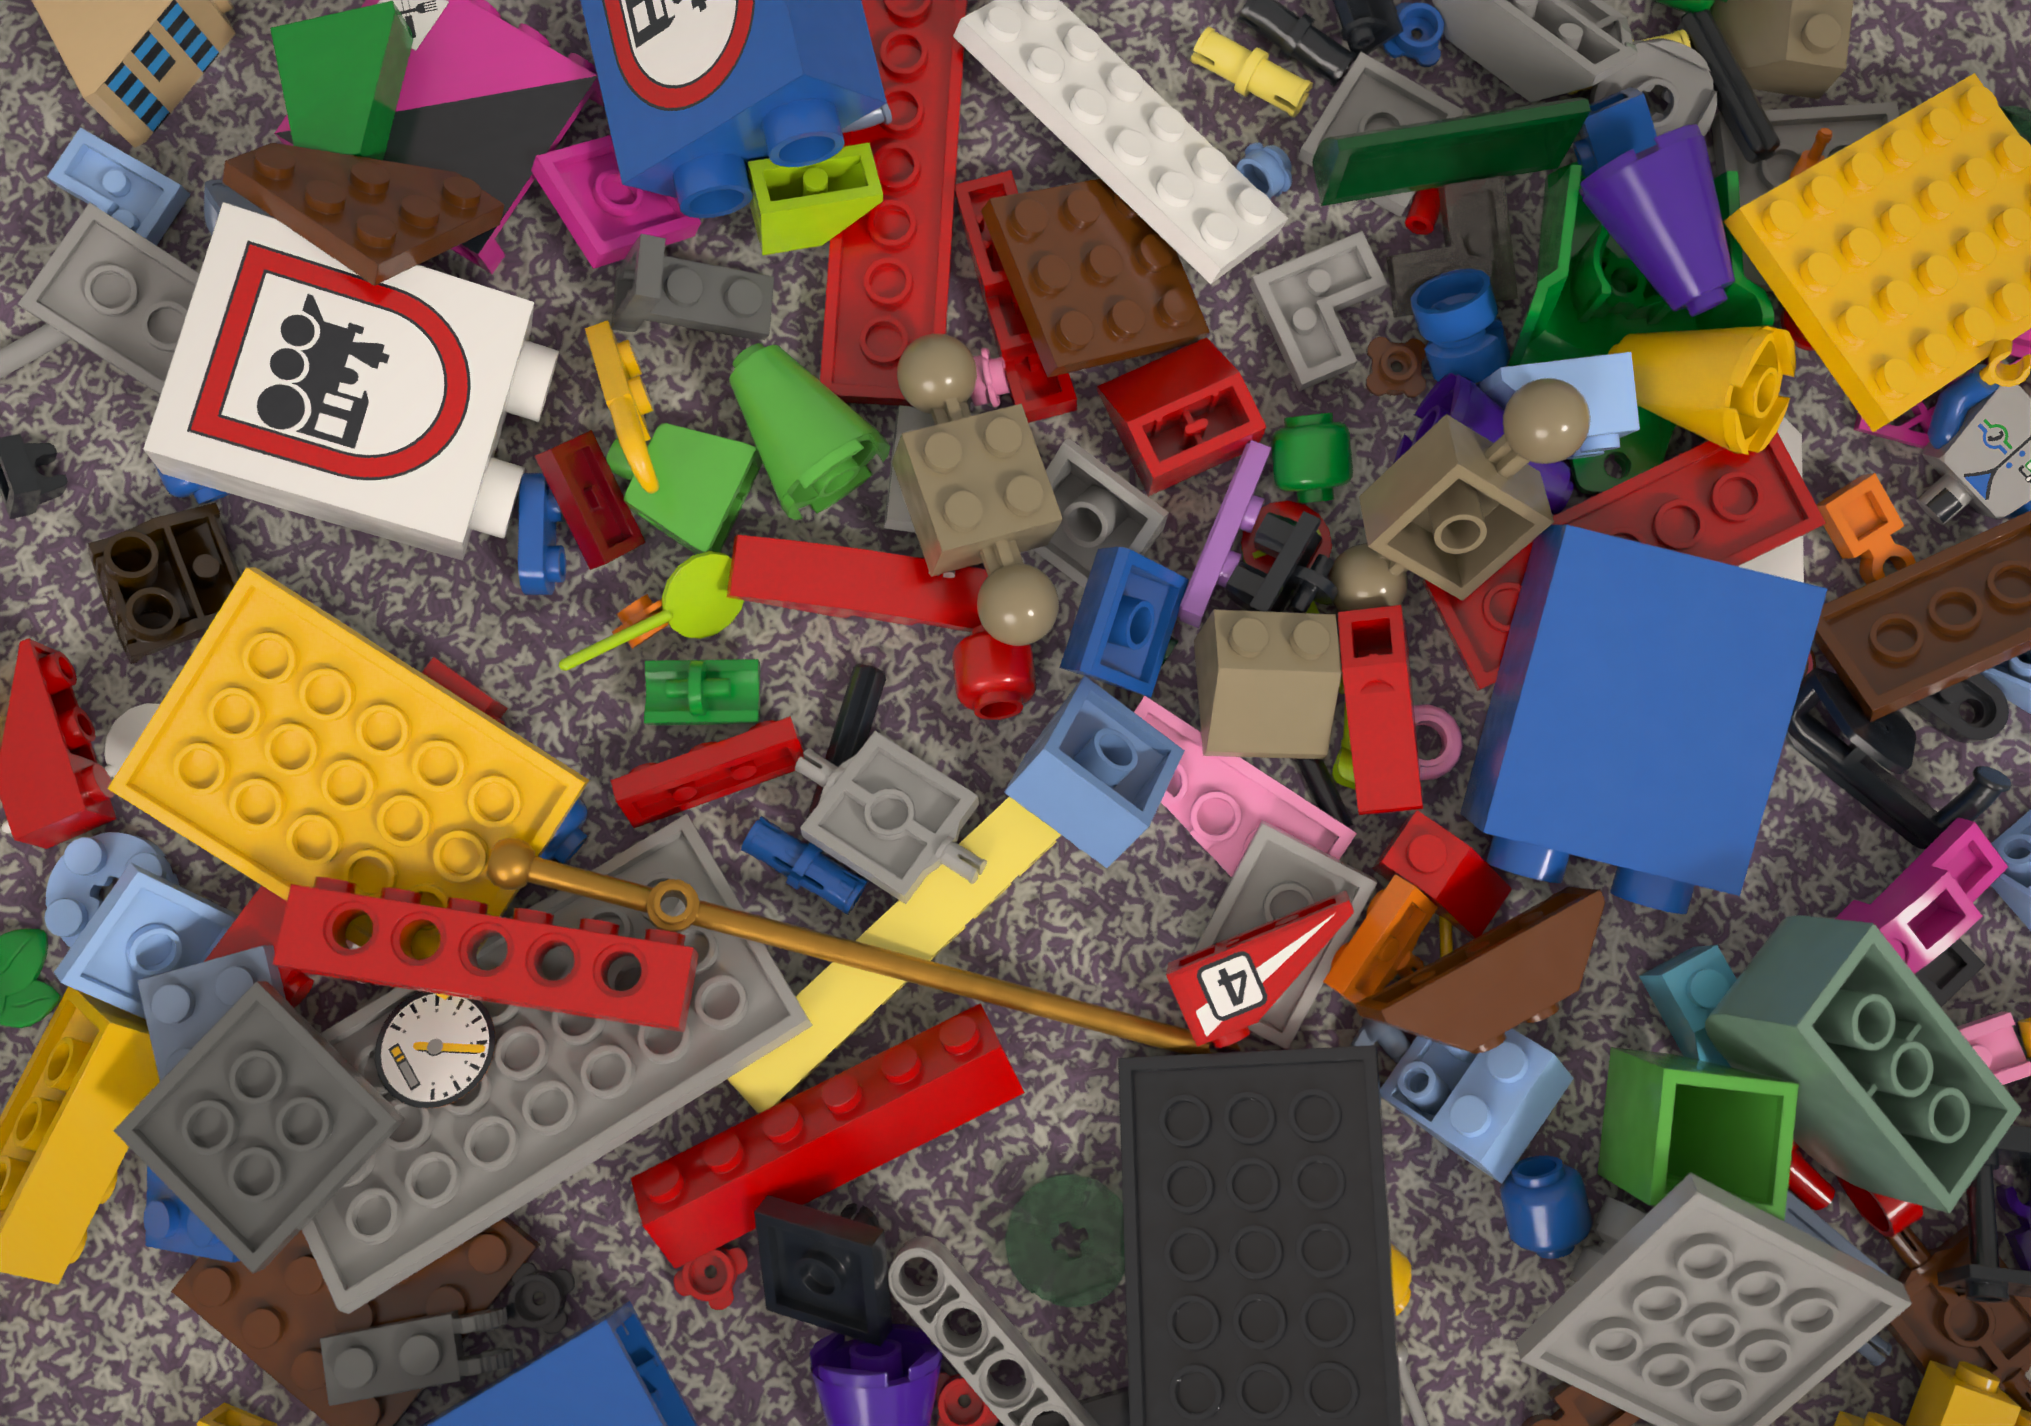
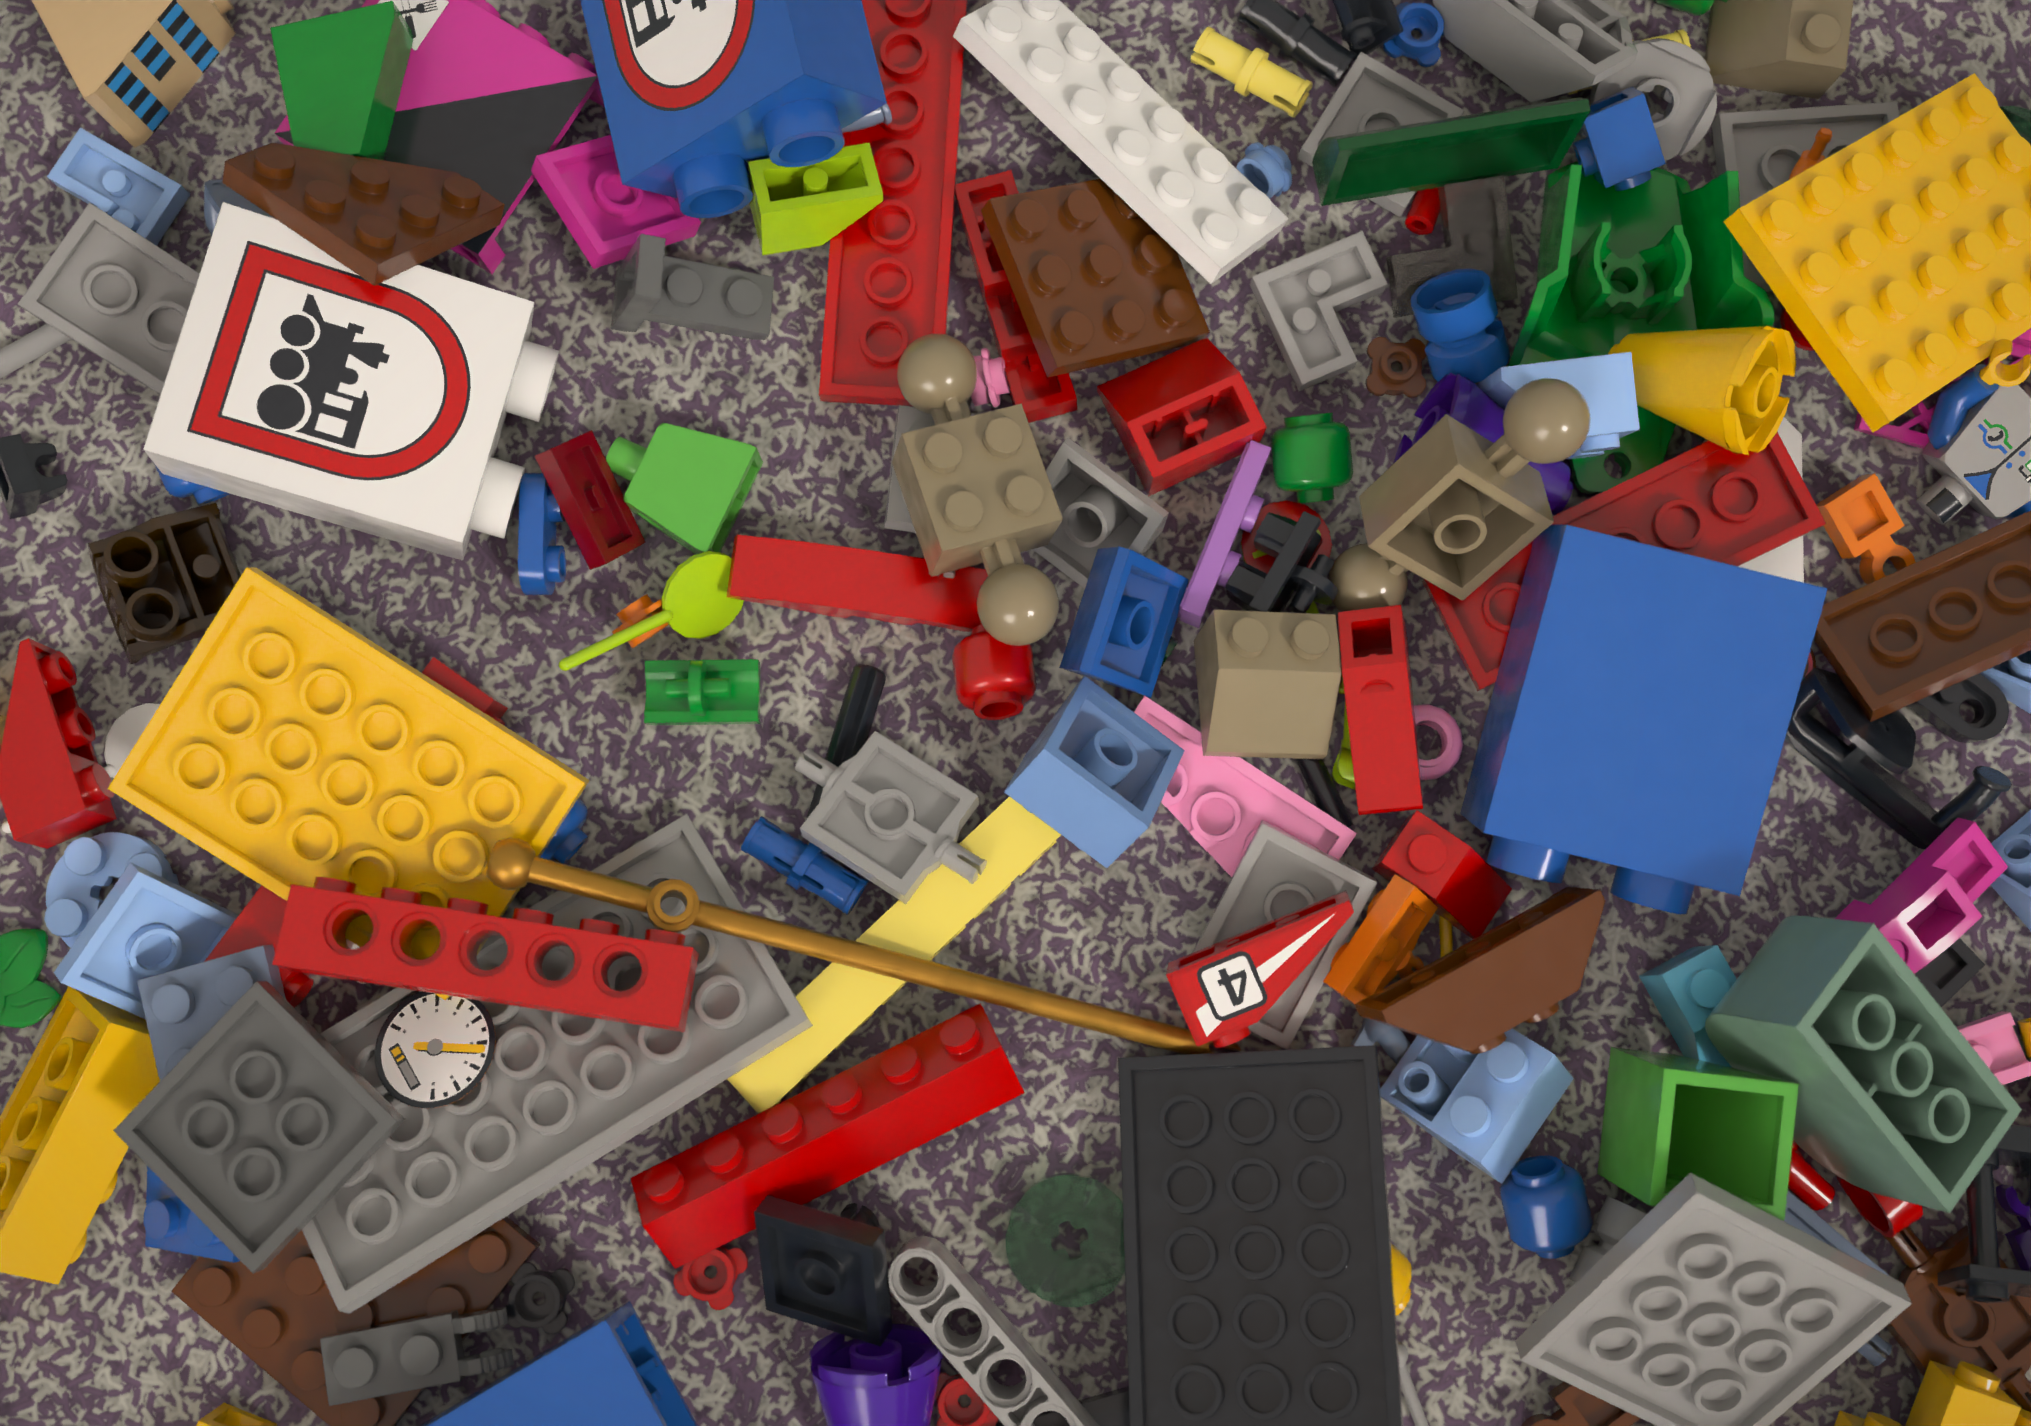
yellow plate [585,320,659,494] -> none
red plate [610,717,805,828] -> none
bright green cone [729,343,890,520] -> none
dark purple cone [1579,124,1735,317] -> none
black axle [1677,9,1780,164] -> none

